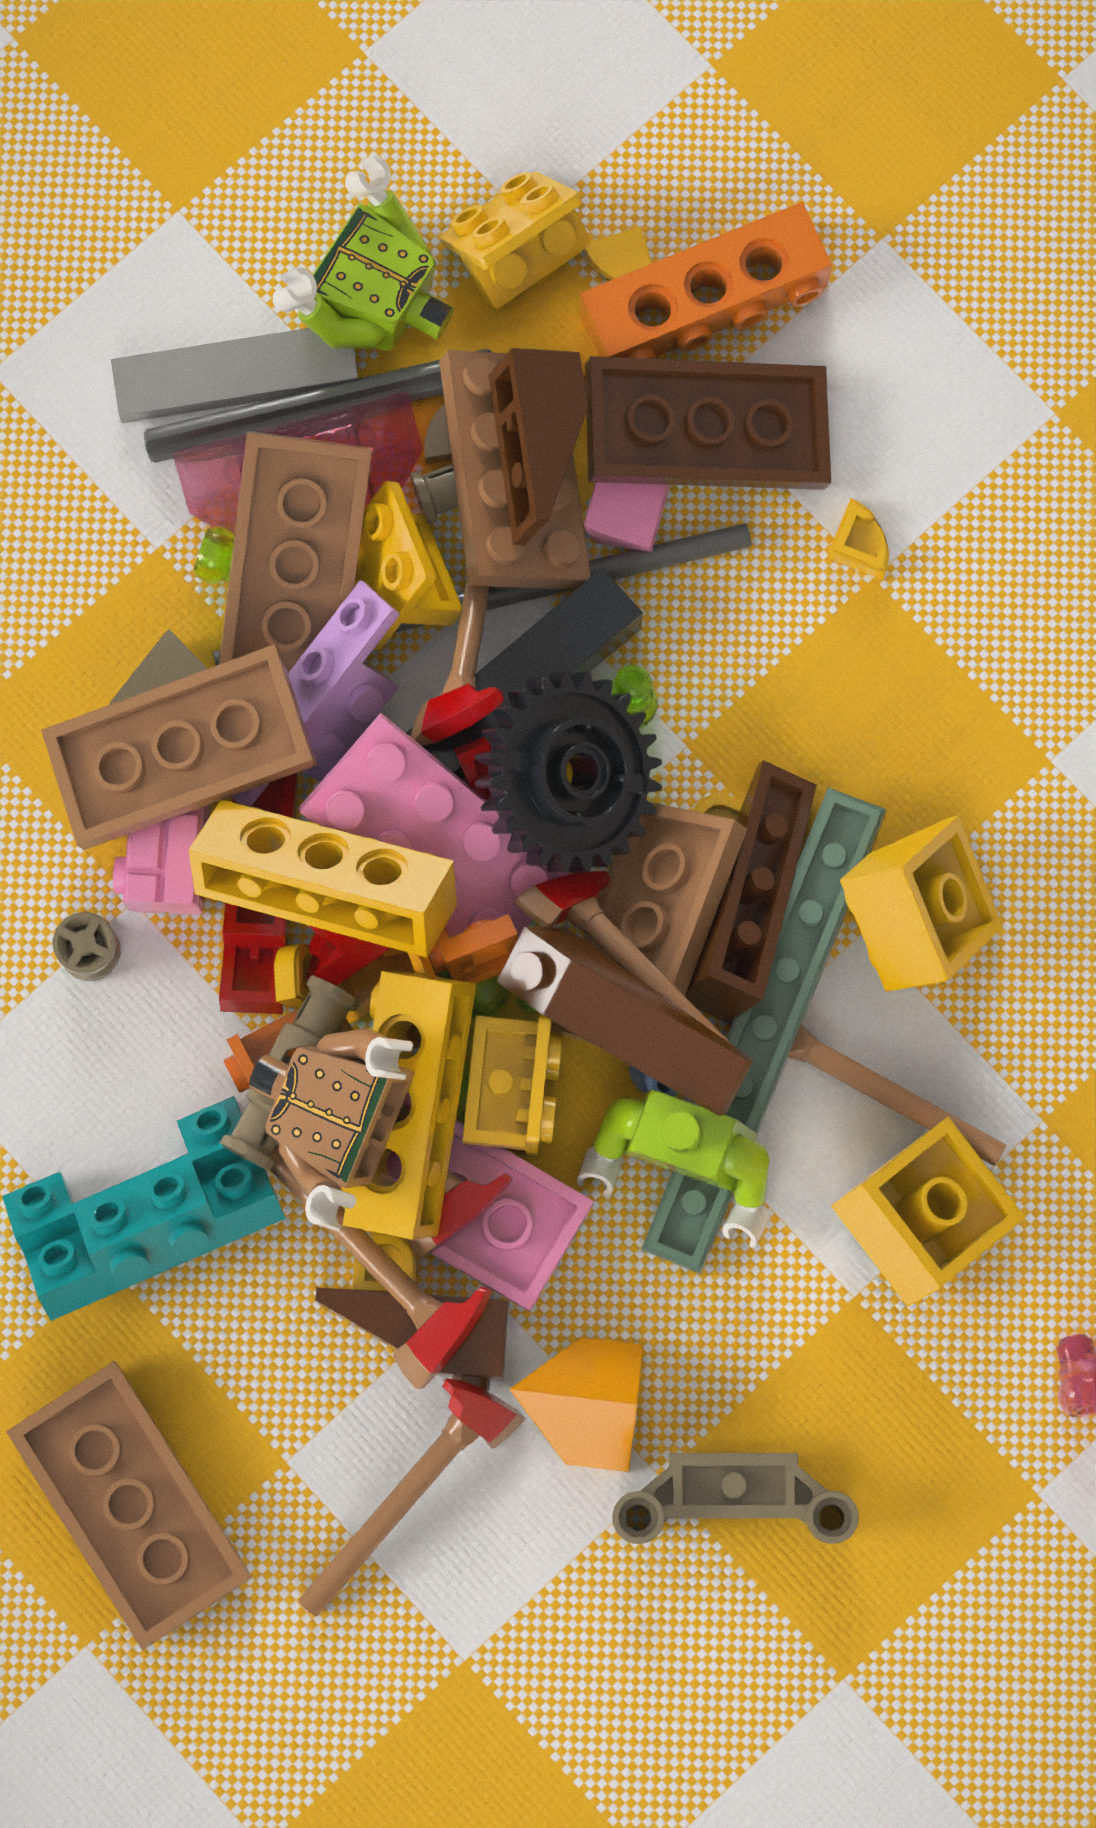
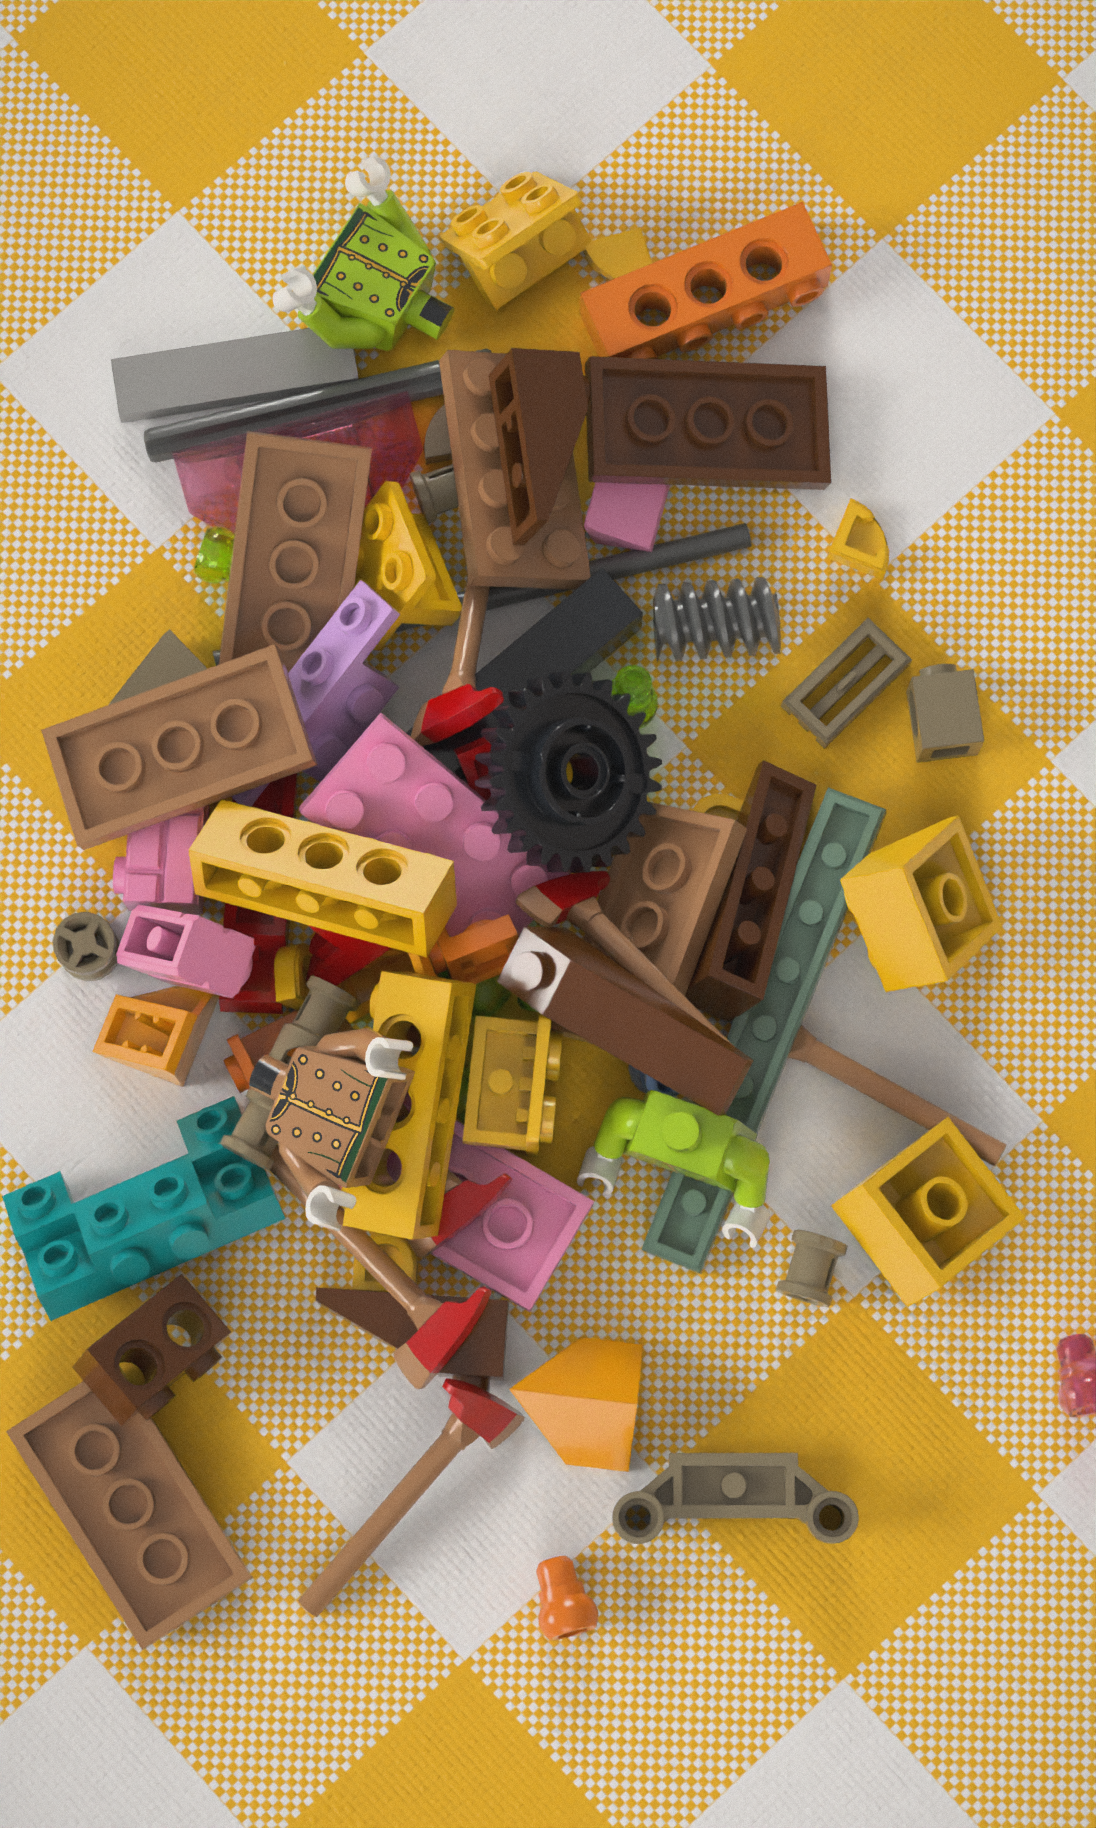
none -> reddish brown brick [72,1274,231,1426]
none -> light orange slope [92,986,219,1087]
none -> bright pink brick [116,904,255,998]
none -> orange piece [536,1556,599,1641]
none -> dark grey piece [653,577,781,662]
none -> dark tan bush [776,1229,848,1308]
none -> dark tan tile [781,618,912,749]
none -> dark tan brick [906,664,984,763]

